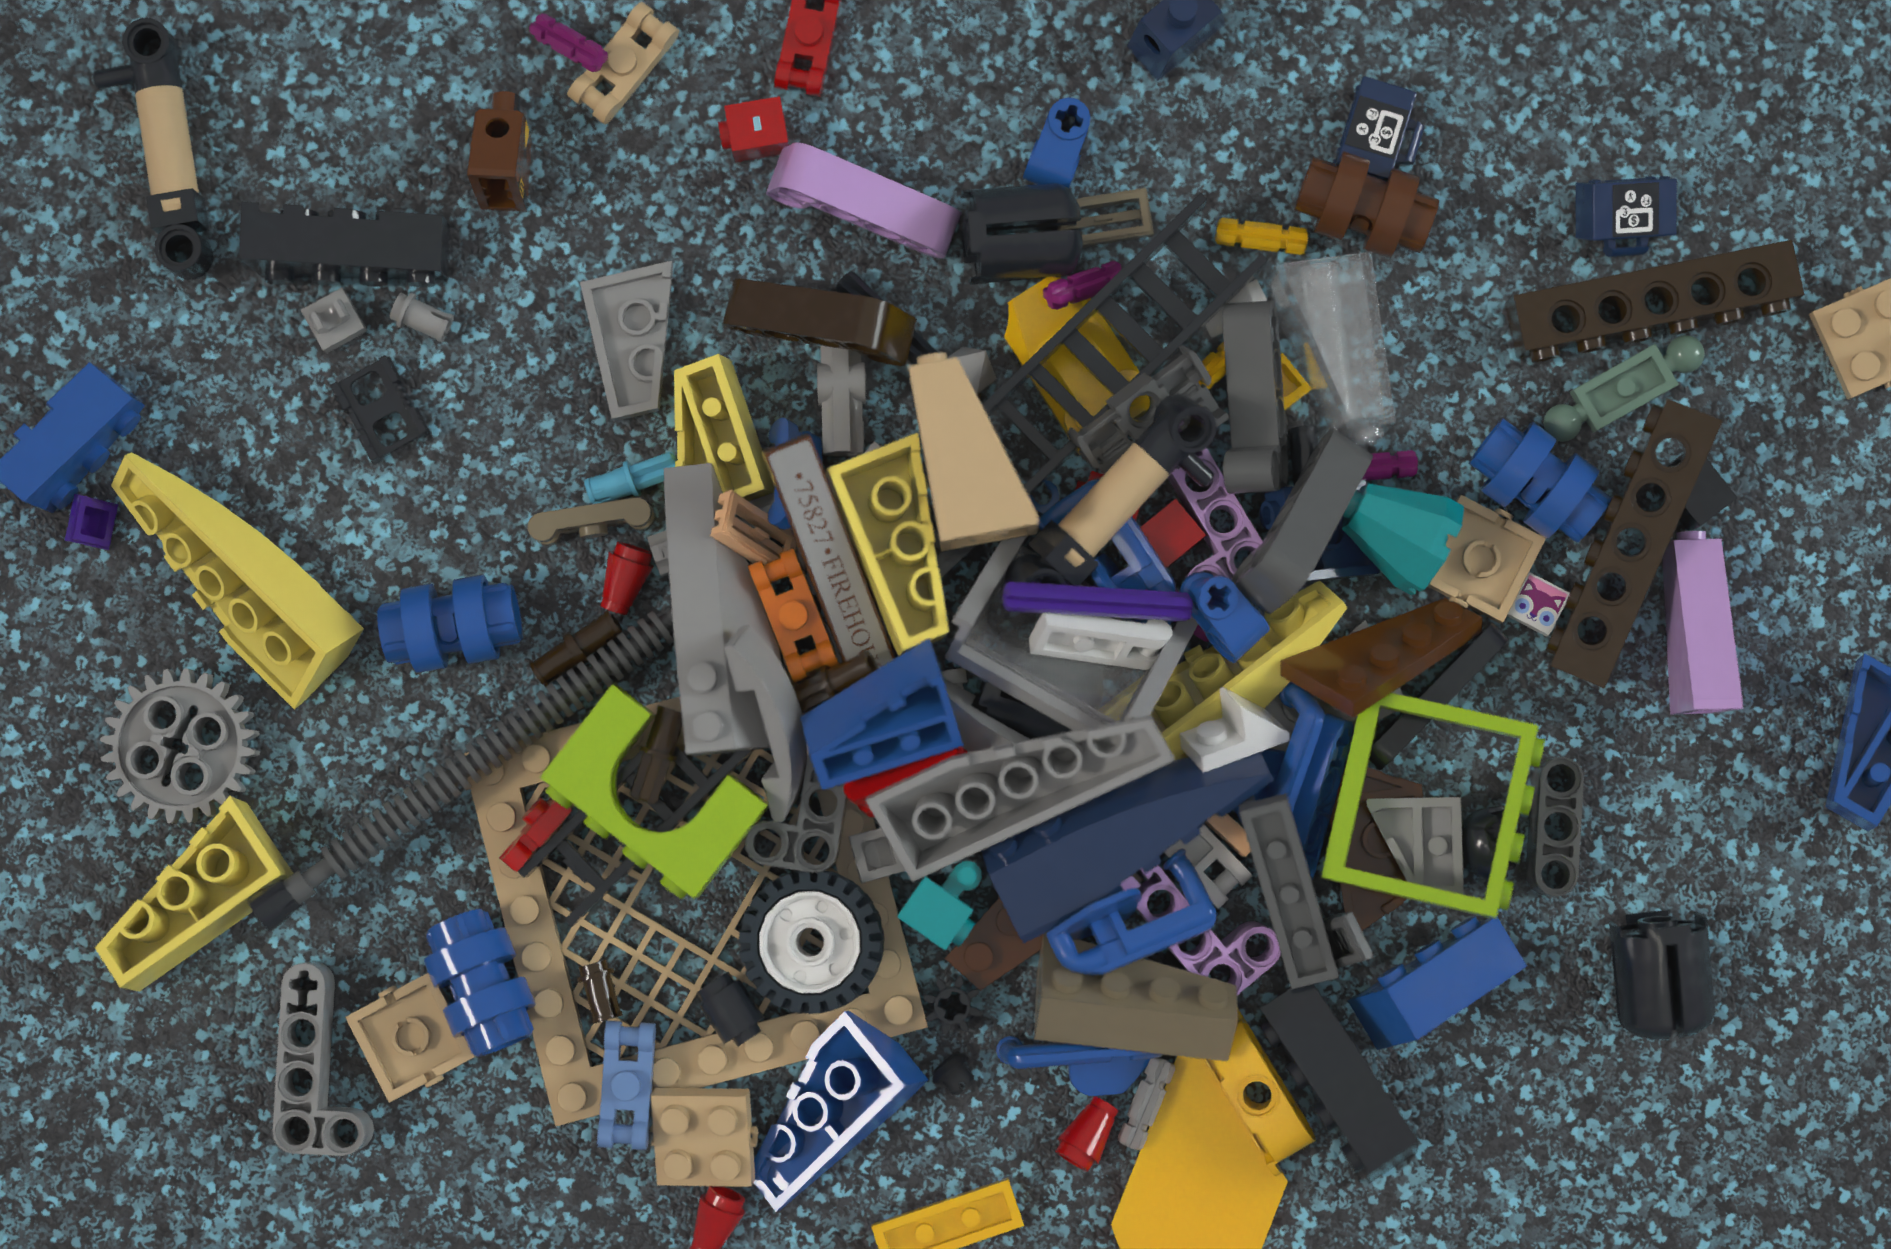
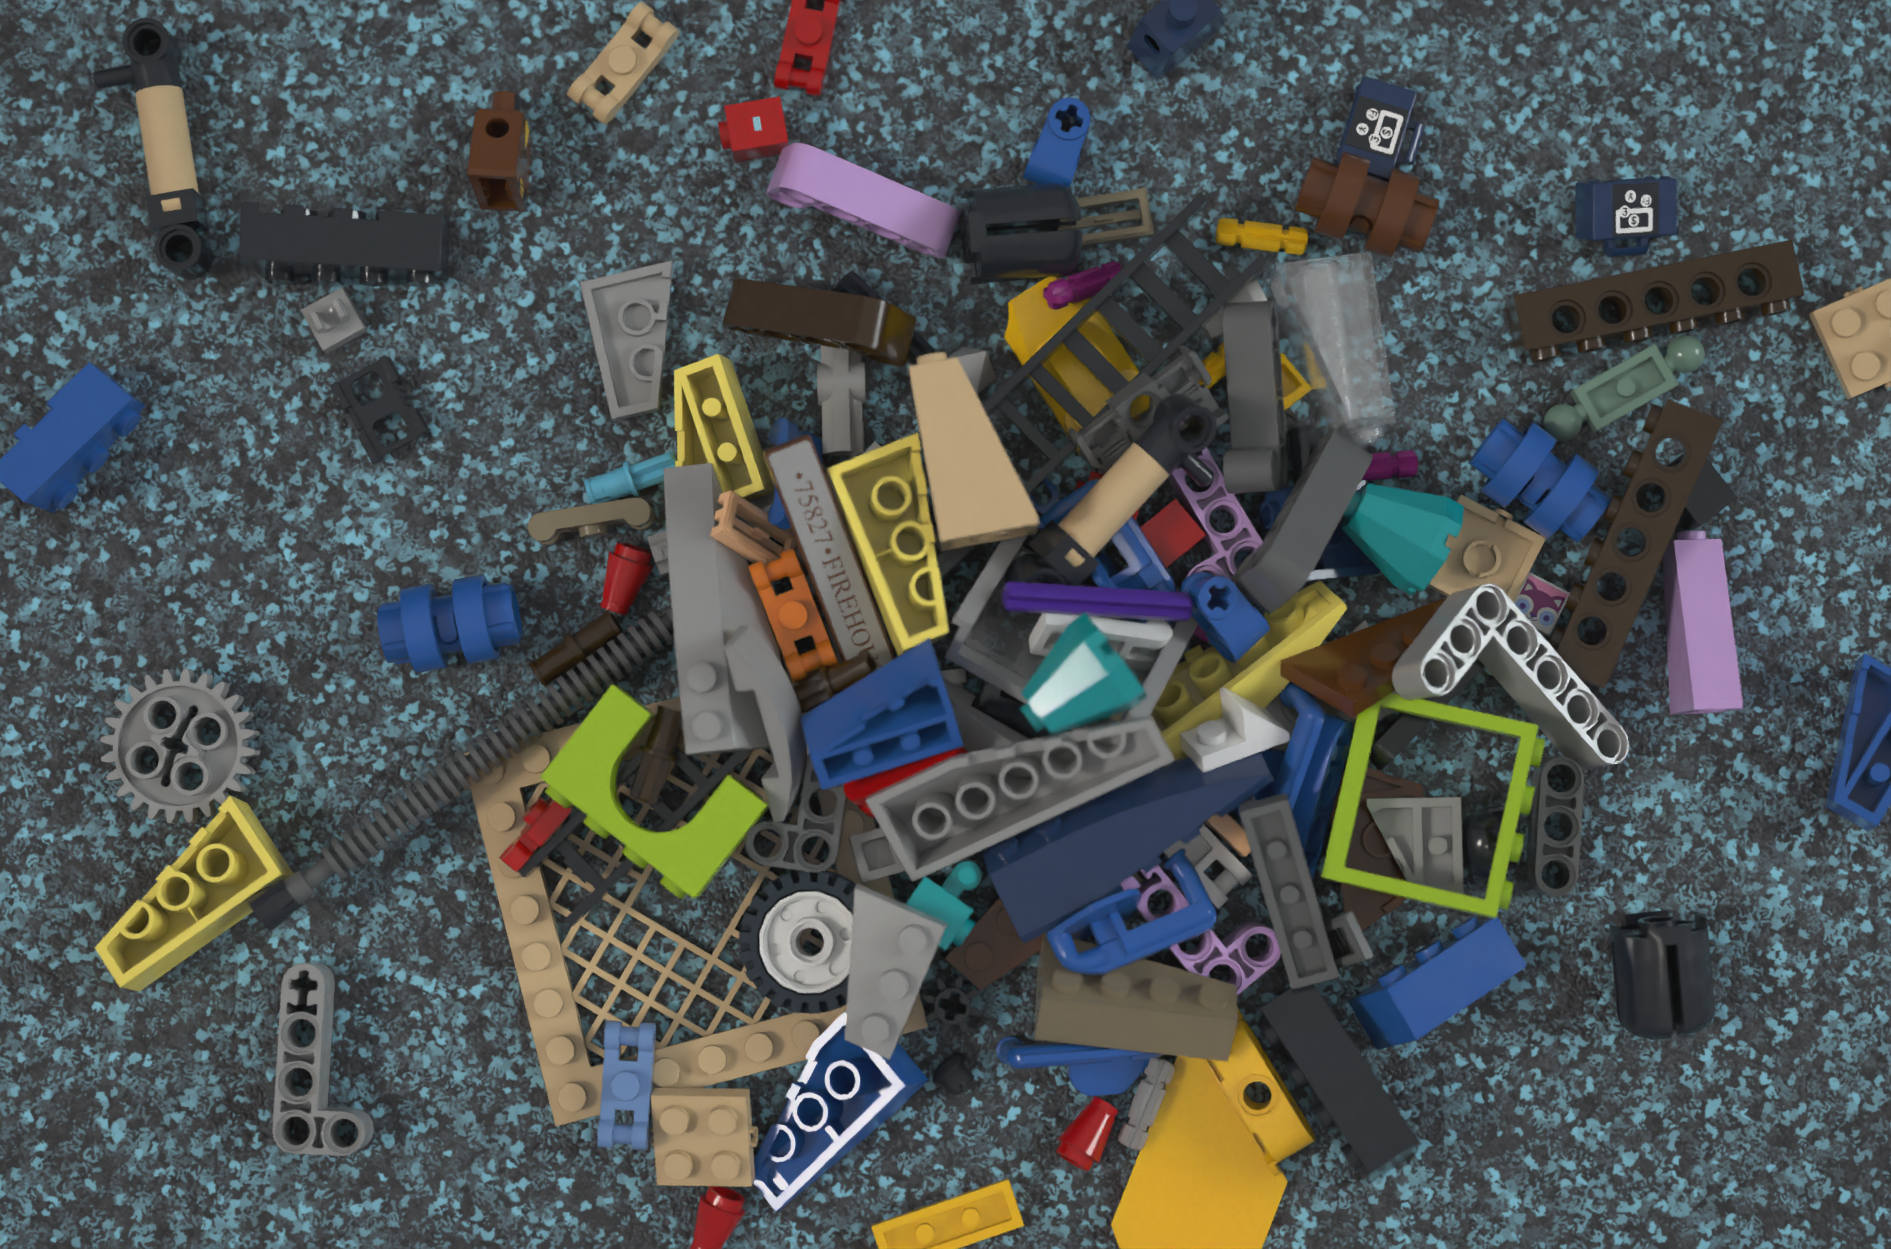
dark purple slope [65,494,119,550] -> none
light yellow wedge [111,452,364,709] -> none
tan plate [345,973,476,1103] -> none
light grey pin [389,292,454,343] -> none
blue piece [424,909,536,1057] -> none
magenta axle [529,14,608,72] -> none
dark brown pin [577,960,623,1024] -> none
black brick [696,971,764,1047] -> none
none -> light grey wing [845,884,948,1060]
none -> teal cone [1020,612,1148,735]
none -> light grey beam [1392,583,1629,770]

